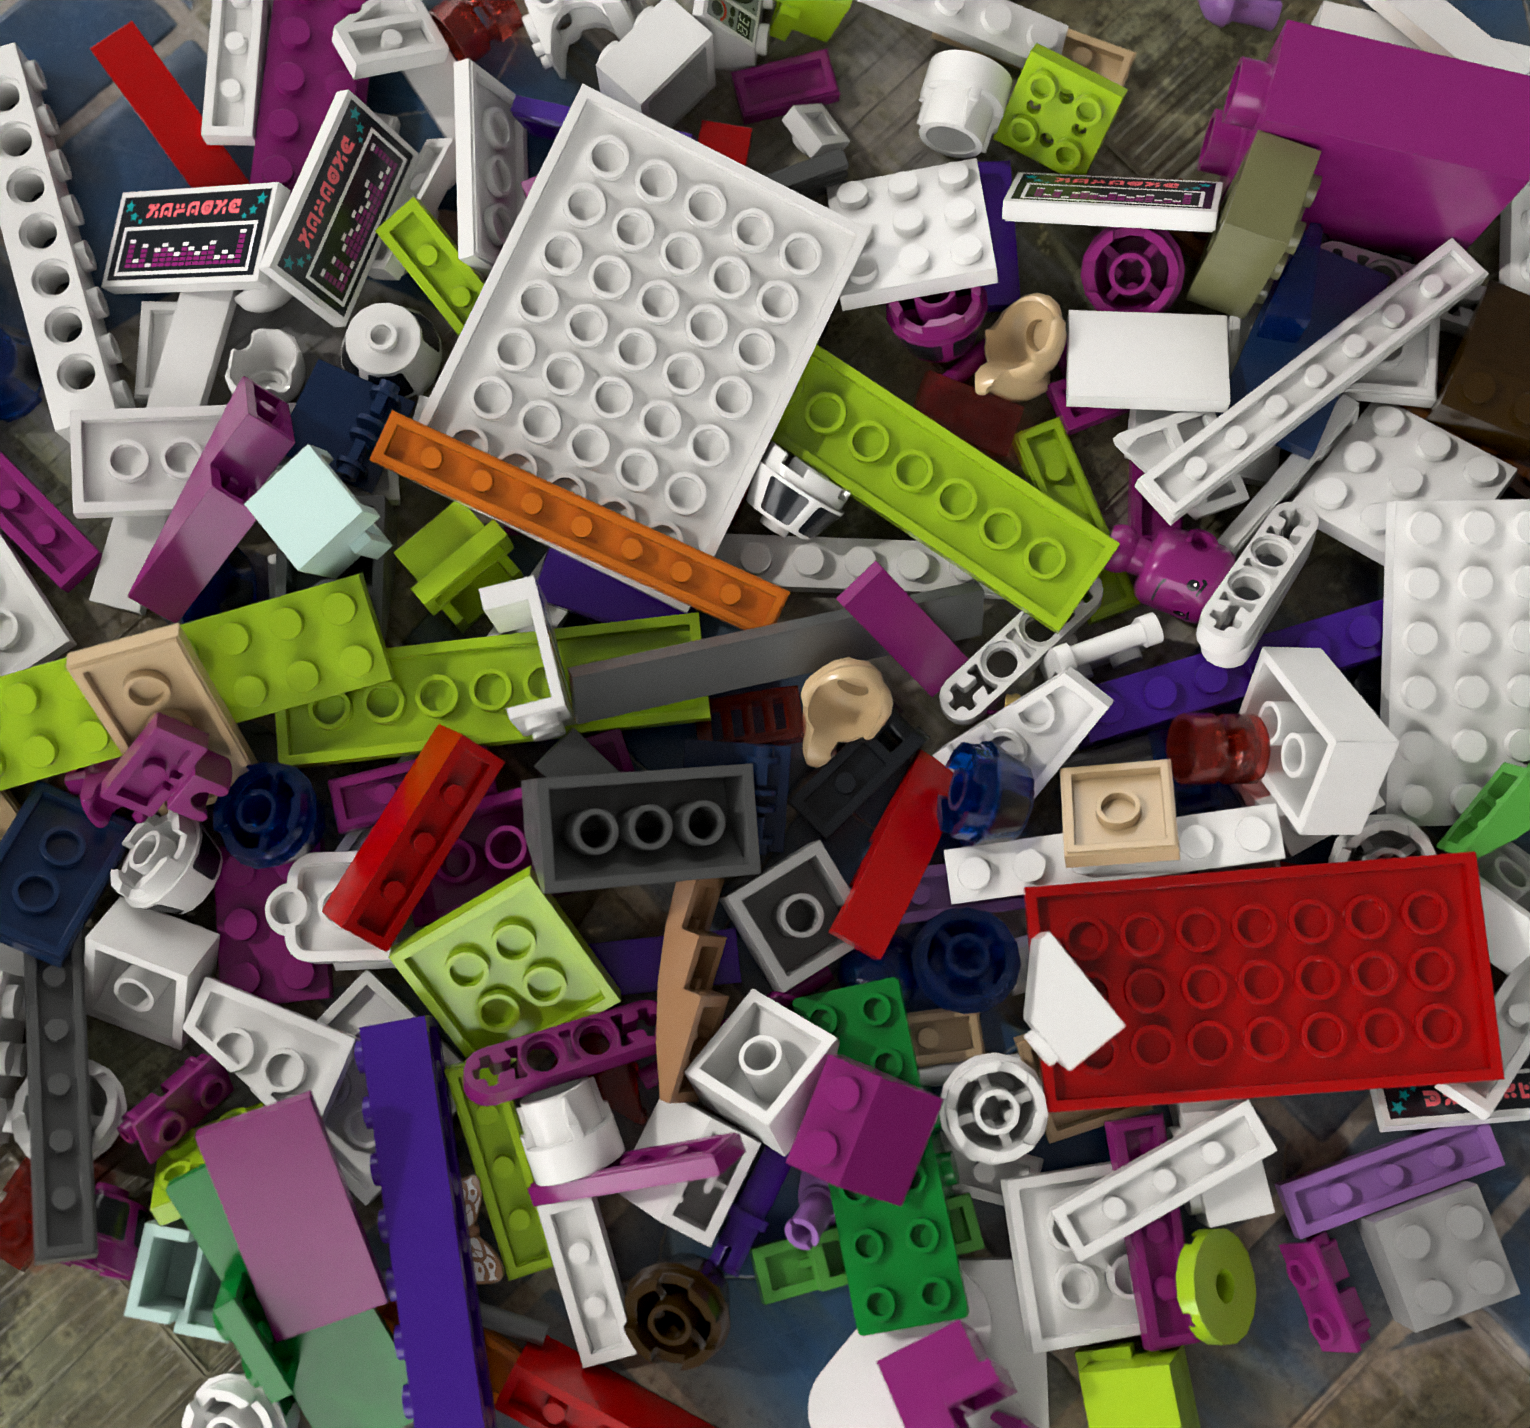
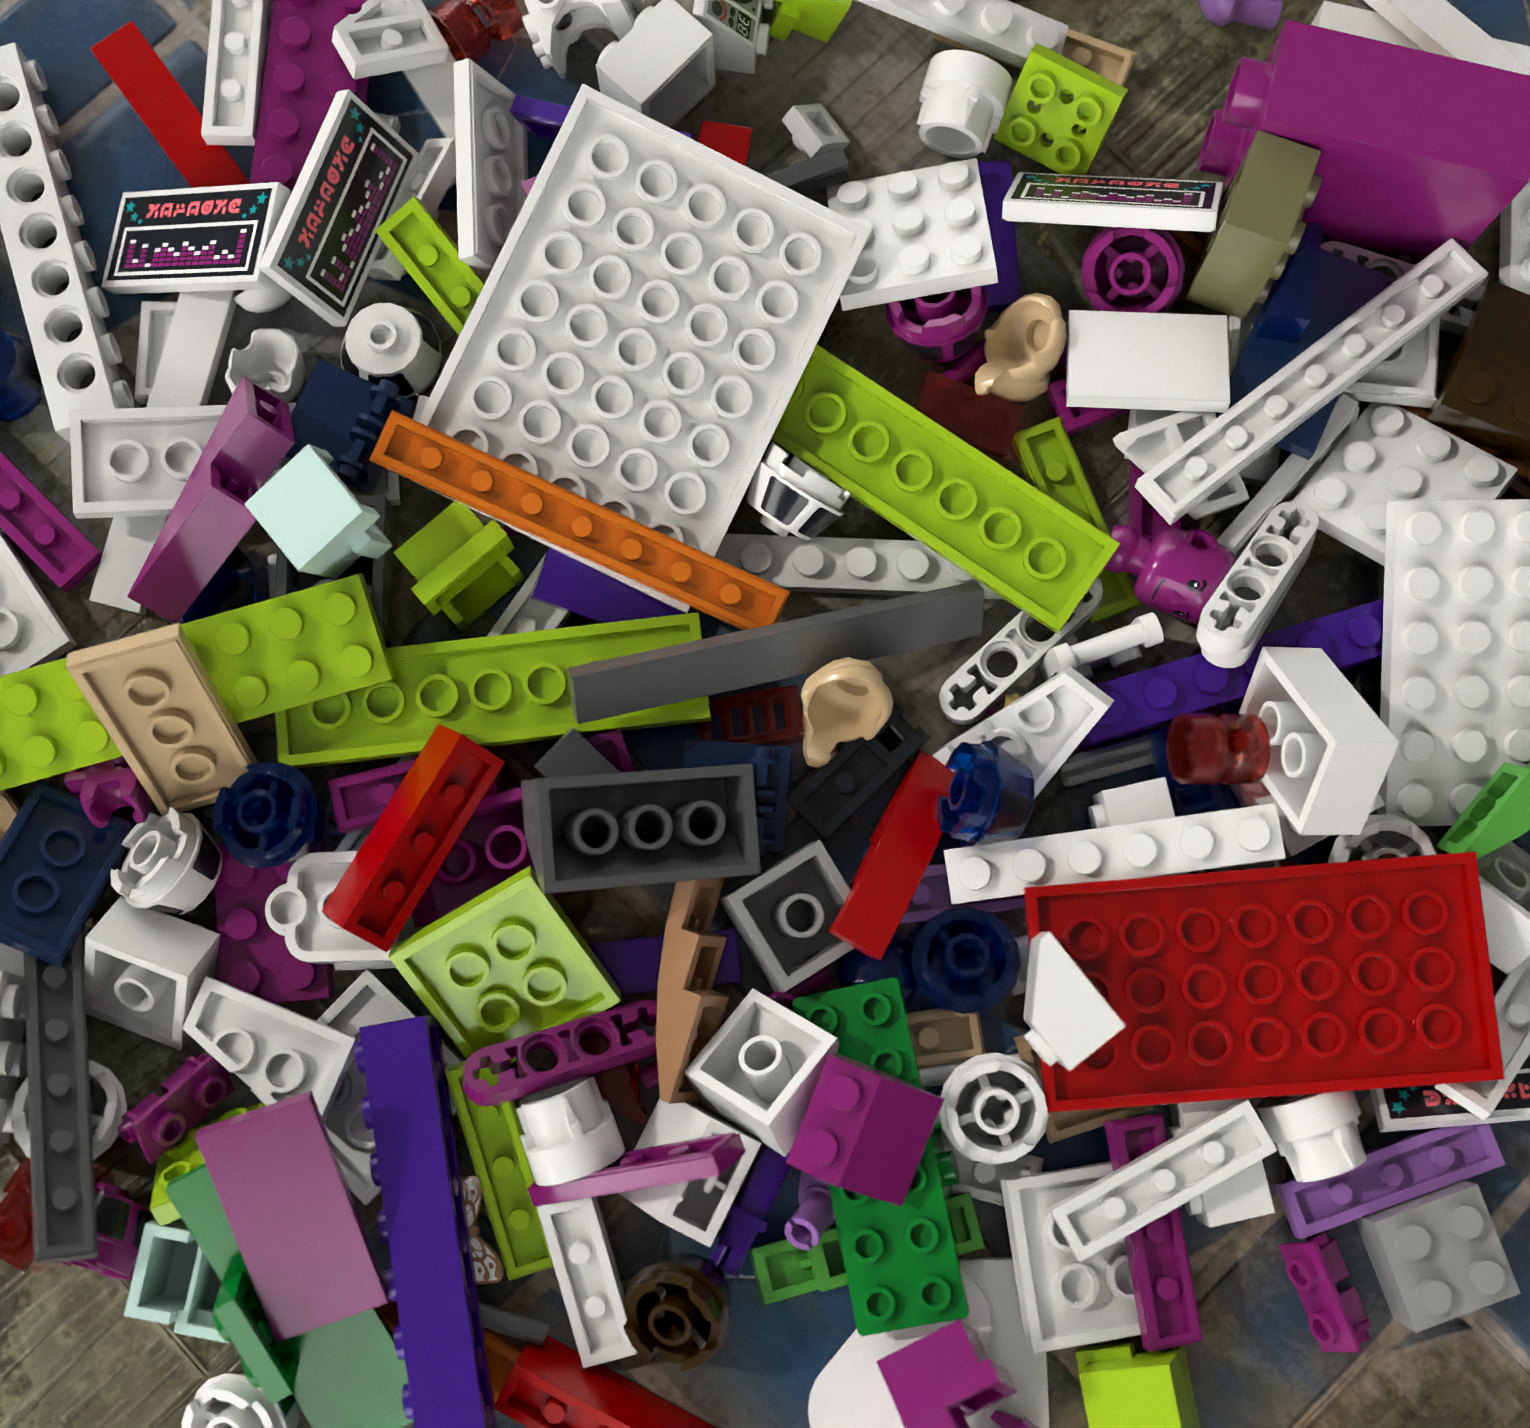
magenta plate [100,712,232,821] -> none
white panel [479,575,577,741] -> none
magenta tile [731,48,840,125] -> none
magenta tile [836,560,969,697] -> none
tan tile [1060,759,1180,868] -> none
lime tile [1176,1229,1256,1345] -> none
none -> white piece [1257,1091,1367,1182]

